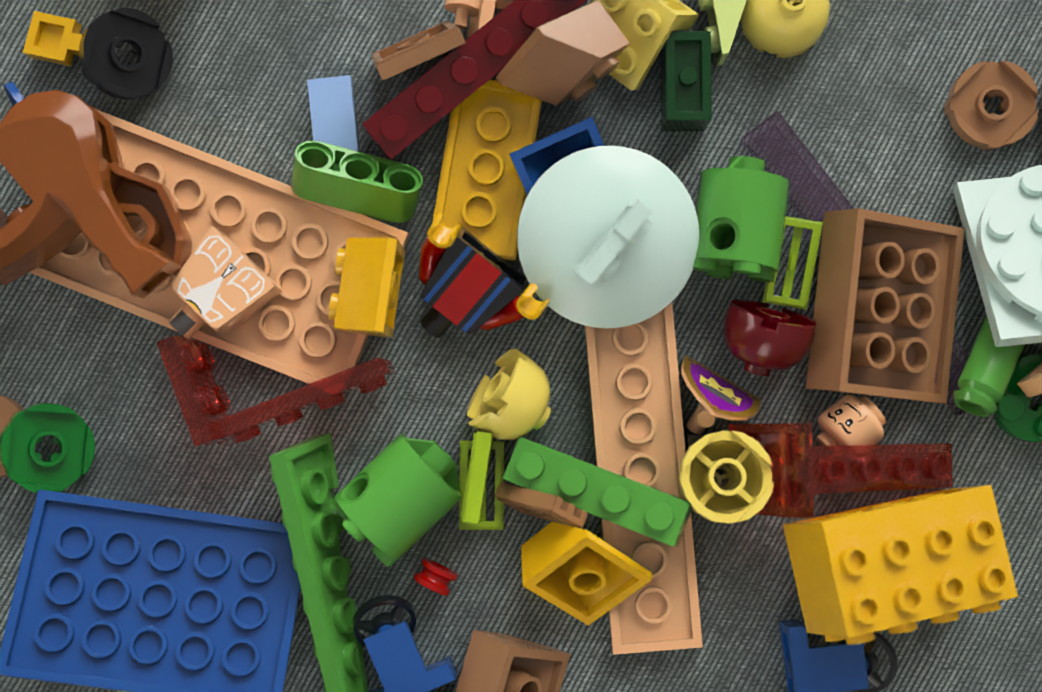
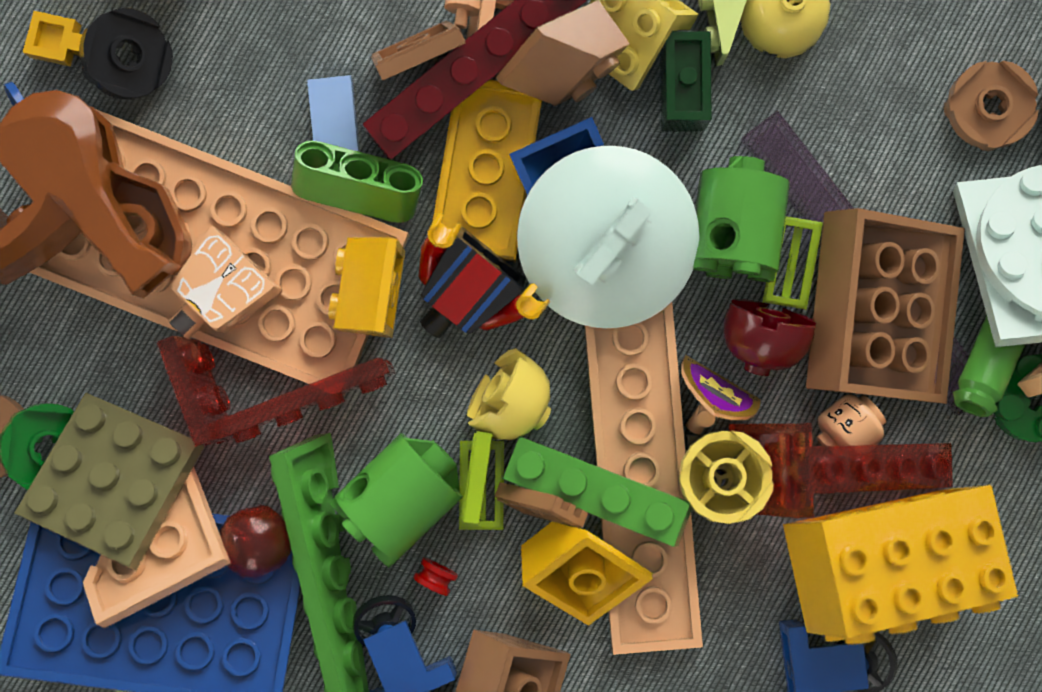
none -> olive plate [15,392,204,571]
none -> light nougat plate [83,467,231,628]
none -> clear red hair [219,505,292,578]

